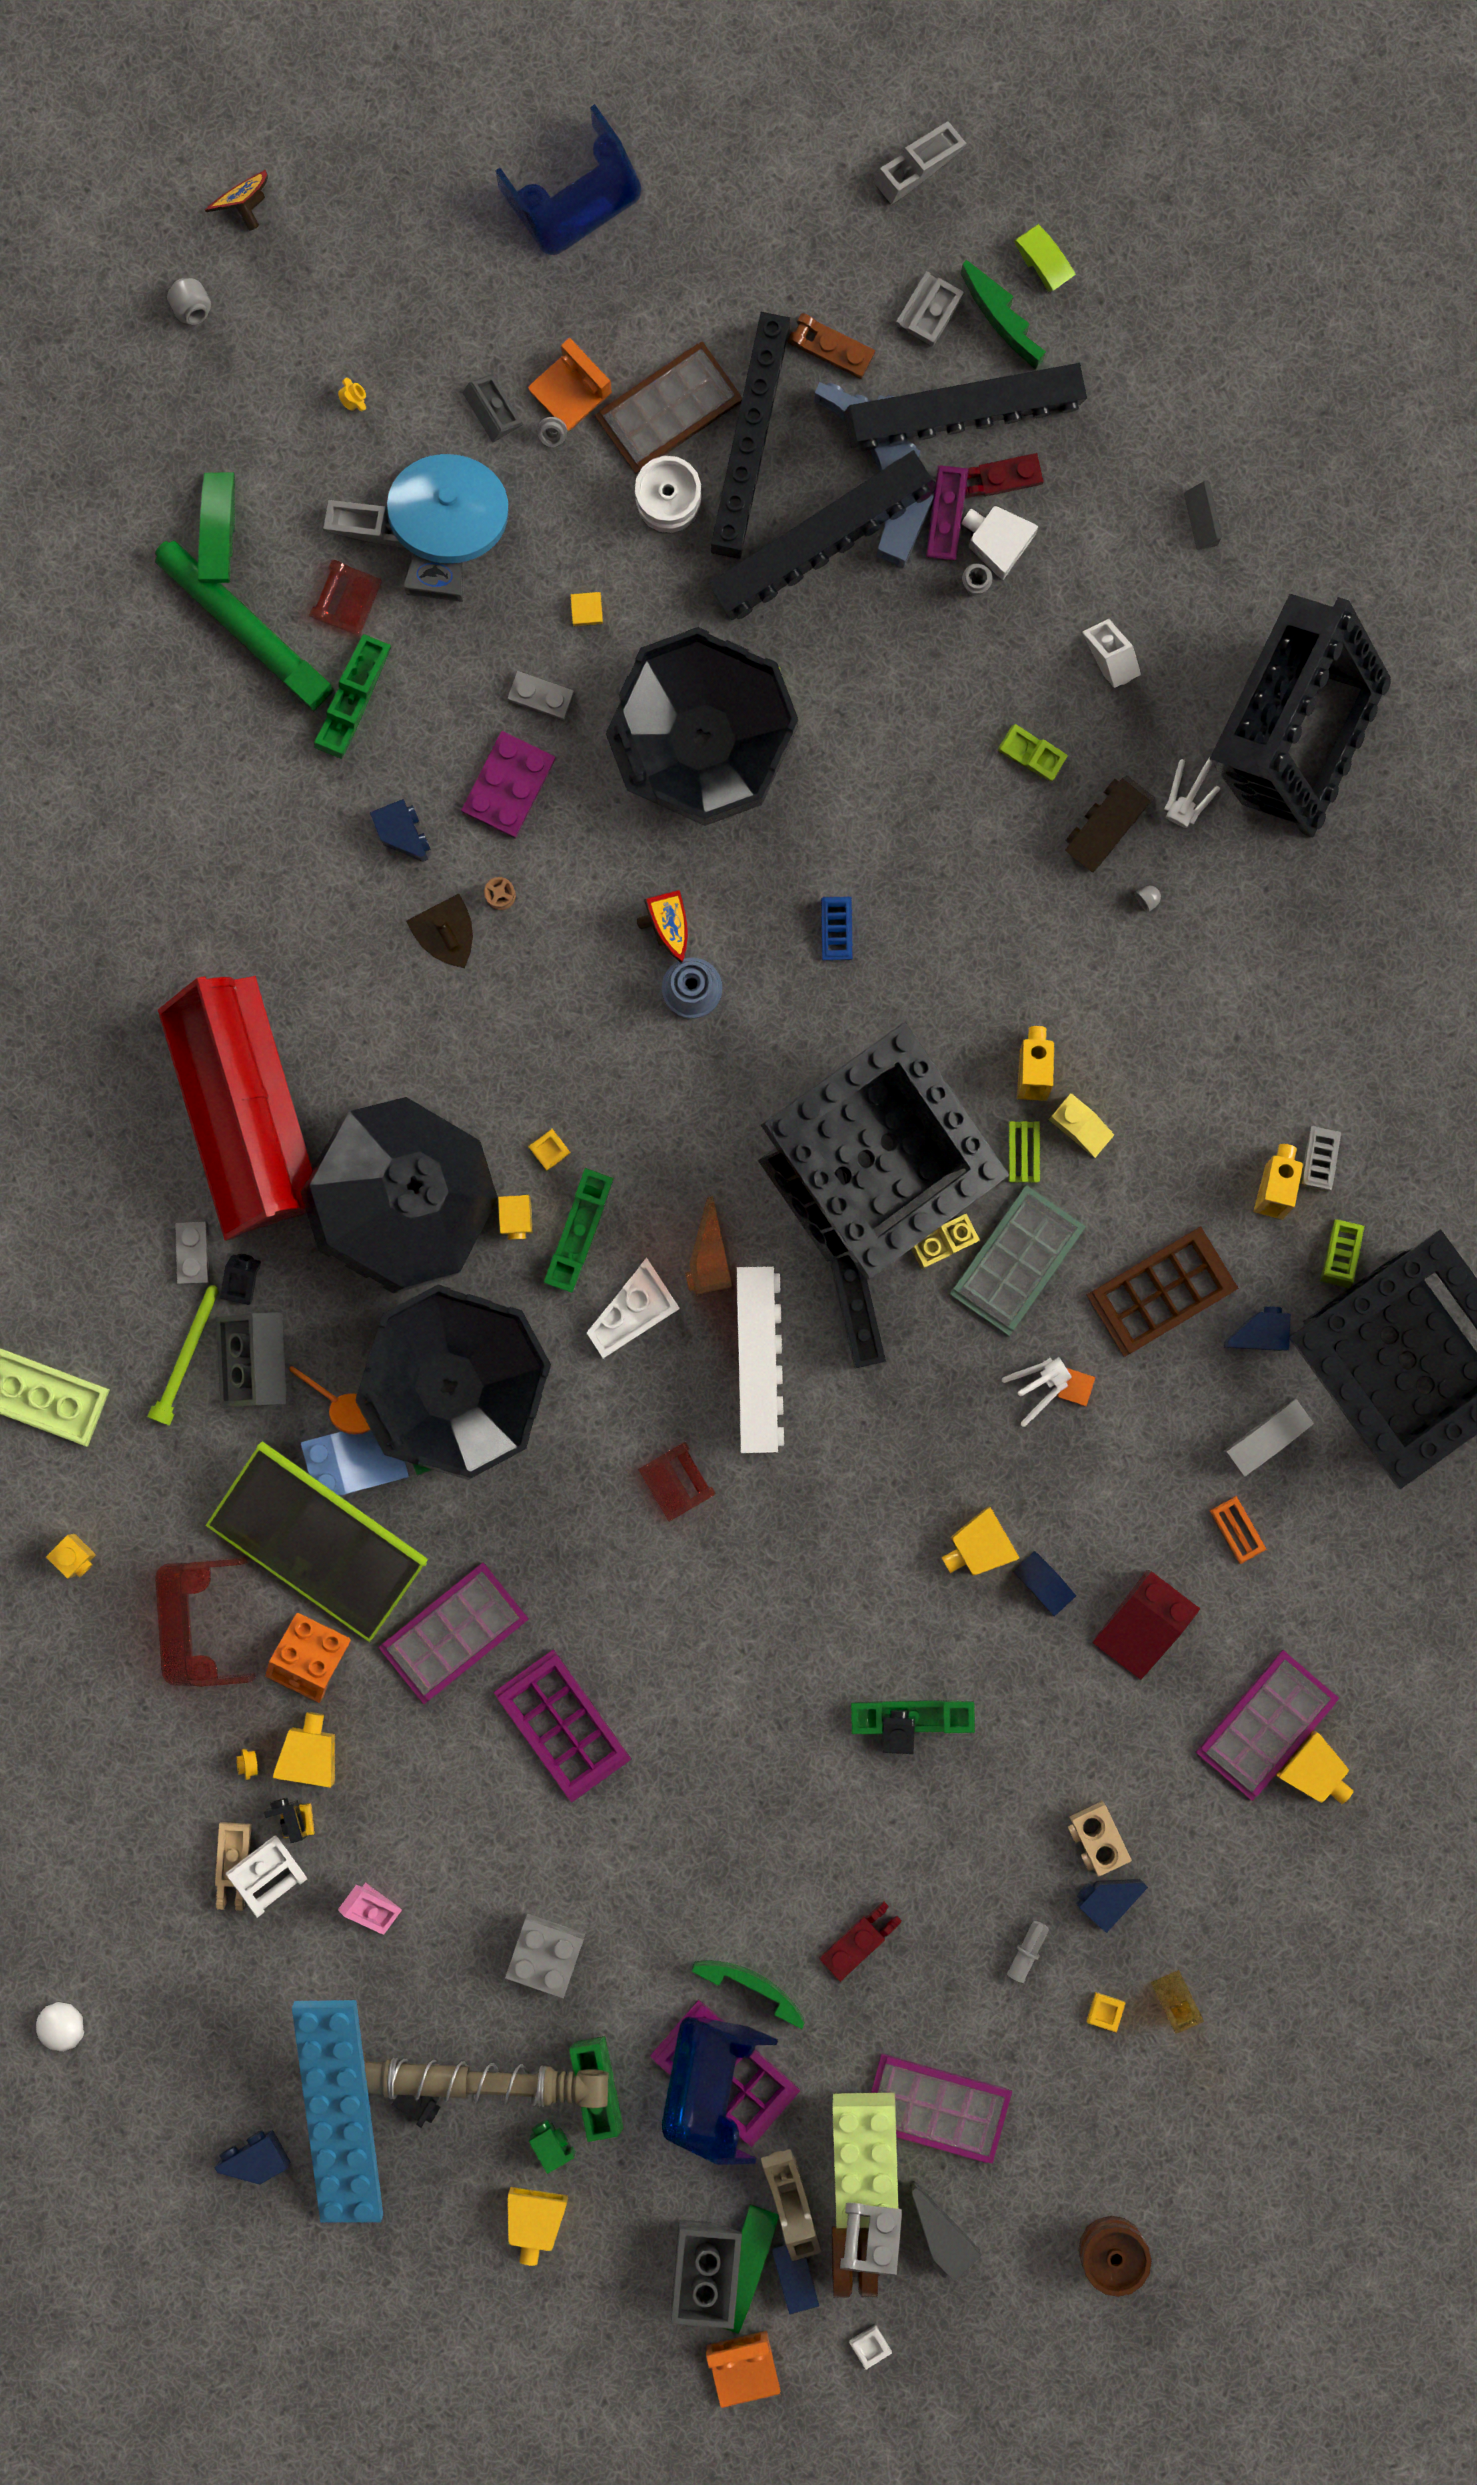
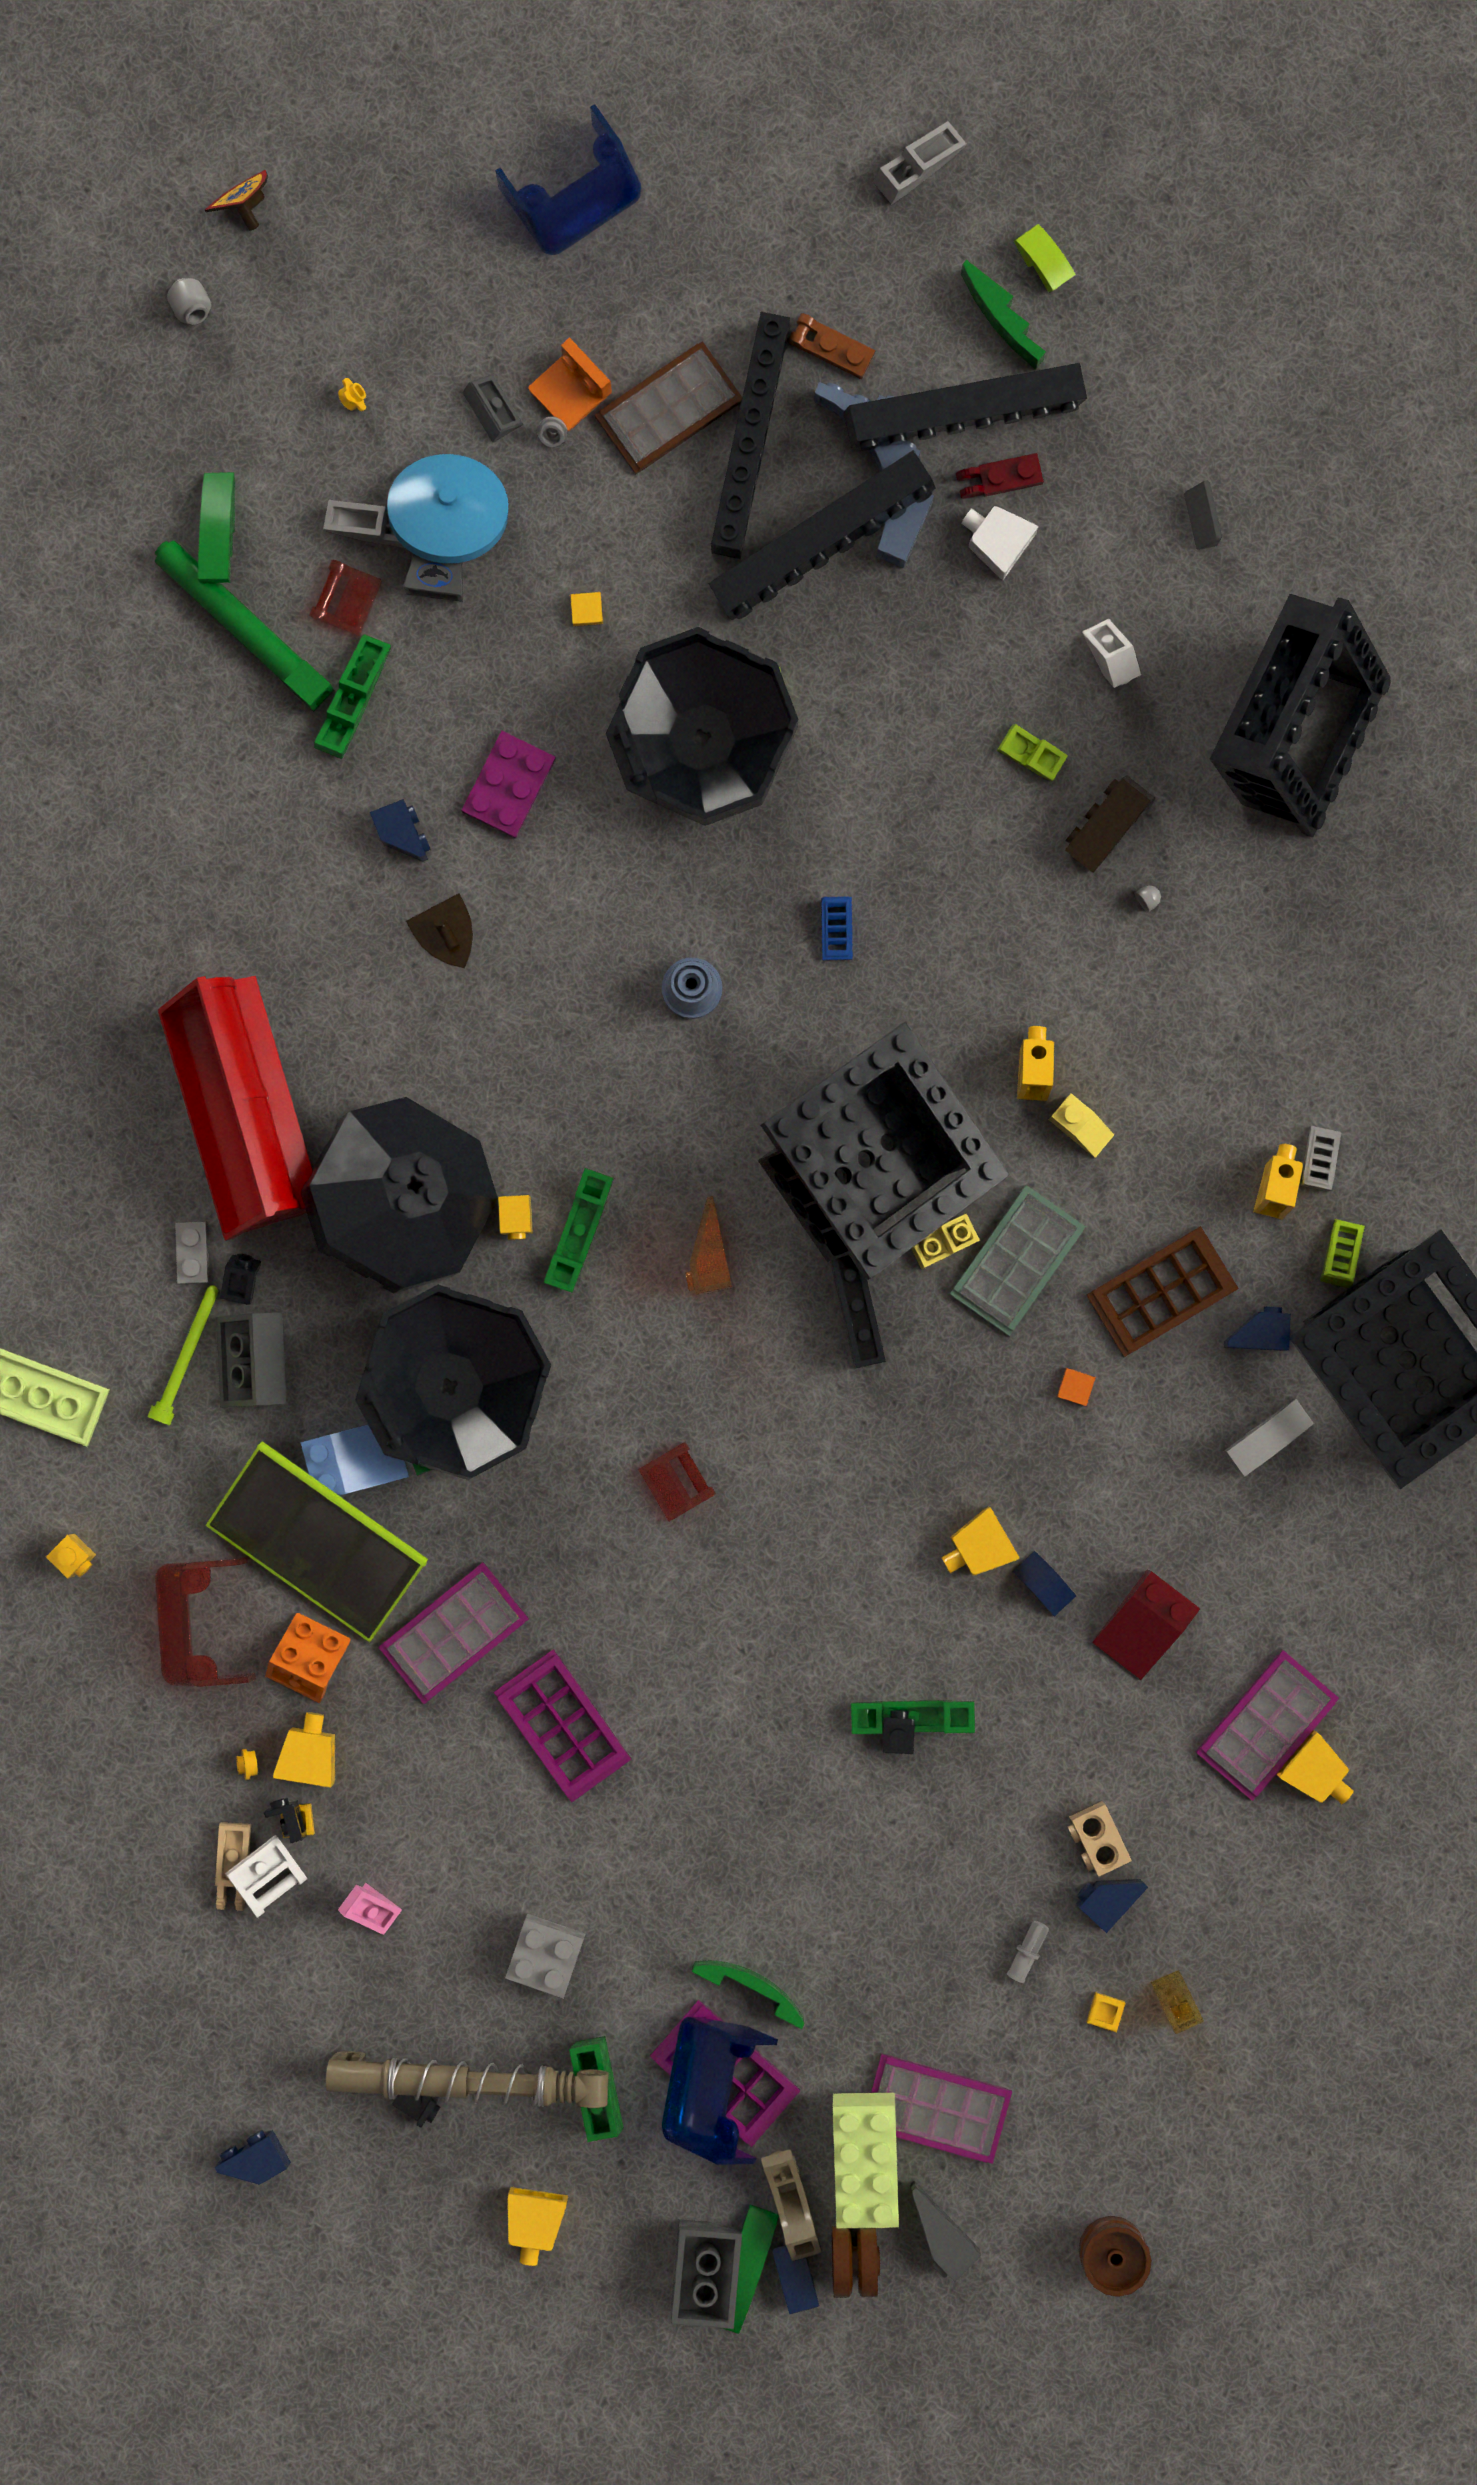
white hair [36,2002,84,2052] -> none
orange piece [289,1366,371,1434] -> none
dark azure plate [292,2000,383,2222] -> none
medium nougat wheel [484,877,516,910] -> none
light grey plate [507,671,574,721] -> none
yellow tile [528,1129,571,1171] -> none
green brick [529,2119,576,2174] -> none
white wing [587,1257,680,1359] -> none
white wheel [635,456,702,533] -> none
shield [637,890,688,963] -> none
orange bracket [706,2331,780,2408] -> none
white brick [737,1266,784,1453] -> none
dark red hinge [819,1901,902,1982] -> none
light grey plate [840,2203,902,2276] -> none
white tile [849,2324,892,2370] -> none
light grey plate [896,271,964,347] -> none
magenta tile [926,465,969,561] -> none
light grey cone [962,564,992,596] -> none
white plant [1002,1357,1072,1427] -> none
lime tile [1009,1121,1040,1183] -> none
white plant [1164,758,1220,828] -> none
orange tile [1209,1496,1267,1564] -> none

